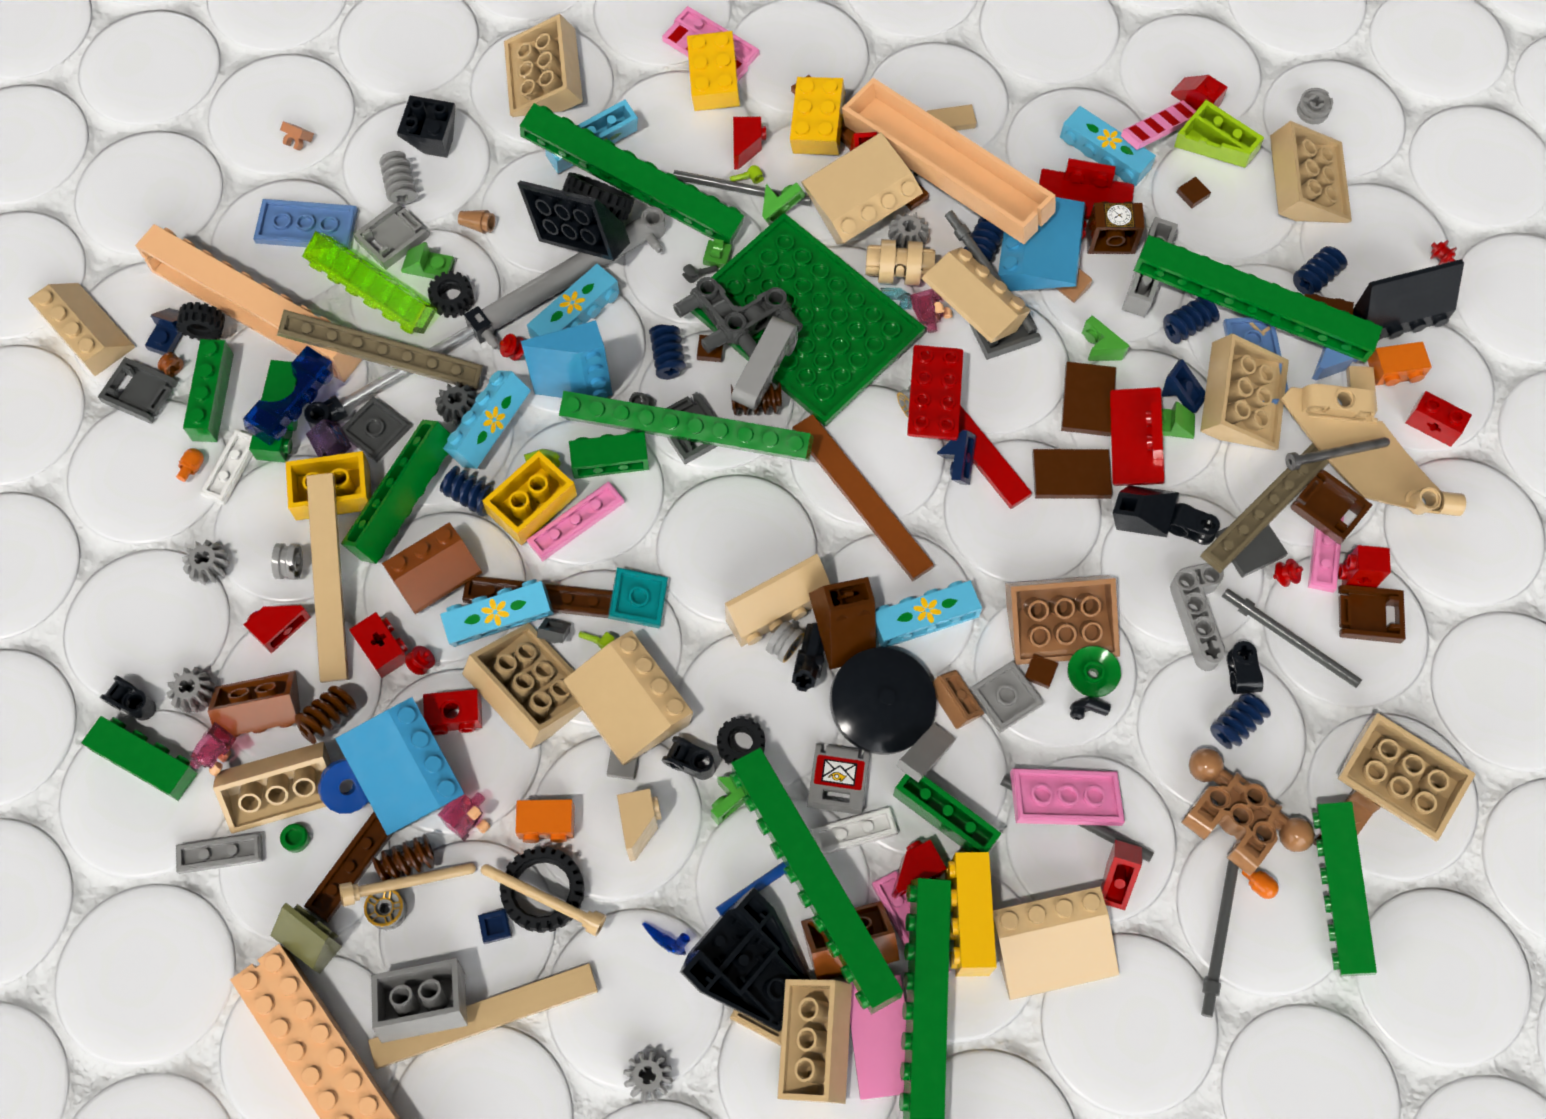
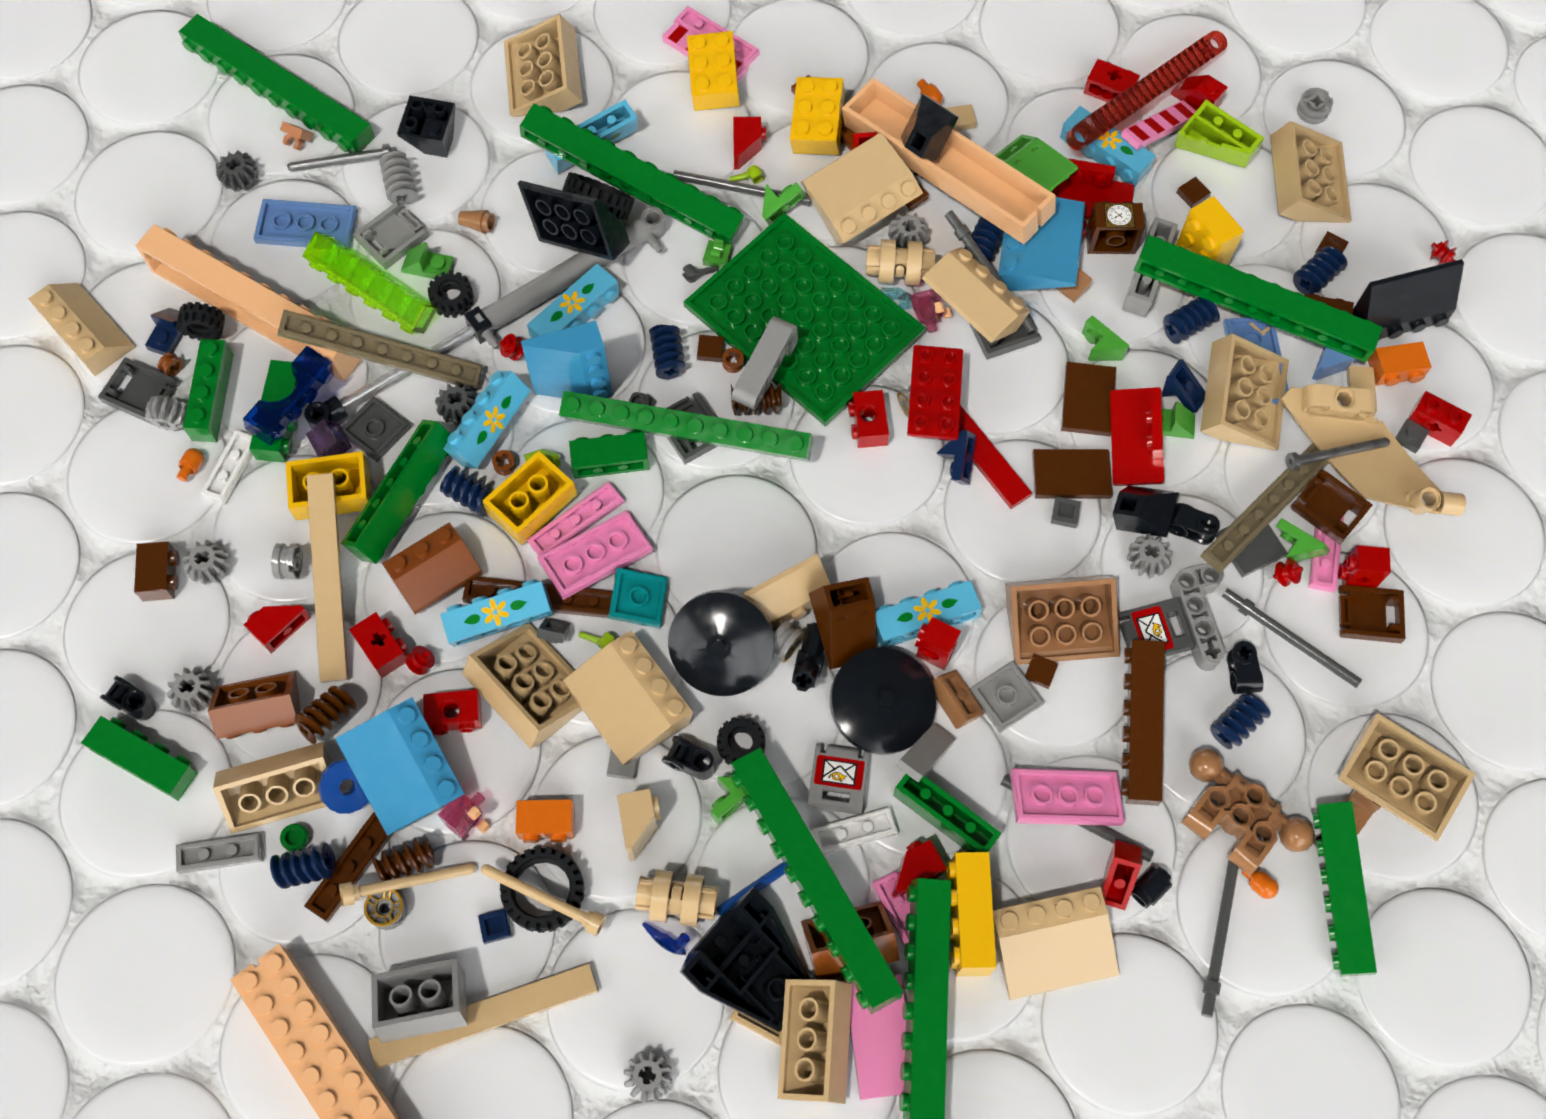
clear pink piece [190,722,236,776] -> none
olive slope [270,903,342,974] -> none
dark grey pin [673,277,803,358] -> none
dark orange tile [792,414,934,581] -> none
green dish [1067,646,1121,697] -> none
black arm [1070,697,1111,720] -> none
none -> reddish brown brick [134,541,180,602]
none -> light grey gear [145,395,187,432]
none -> green brick [179,14,375,153]
none -> dark grey gear [216,150,258,192]
none -> dark blue piece [270,843,336,889]
none -> flat silver bar [287,144,391,172]
none -> dark orange bush [492,450,516,476]
none -> bright pink tile [537,510,653,600]
none -> tan piece [635,869,719,927]
none -> black dish [668,590,775,696]
none -> dark orange bush [722,348,744,373]
none -> red brick [848,390,889,448]
none -> black slope [901,94,959,160]
none -> red brick [915,617,961,670]
none -> orange cylinder [917,79,943,105]
none -> bright green slope [994,134,1078,192]
none -> dark grey plate [1050,497,1081,528]
none -> clear red gear [1066,30,1227,151]
none -> red brick [1083,59,1140,110]
none -> container [1118,598,1195,657]
none -> reddish brown brick [1121,640,1165,806]
none -> light grey gear [1127,533,1172,579]
none -> black brick [1131,867,1172,909]
none -> yellow brick [1176,196,1244,265]
none -> bright green slope [1276,518,1330,562]
none -> reddish brown tile [1315,231,1349,253]
none -> dark grey plate [1395,418,1430,454]

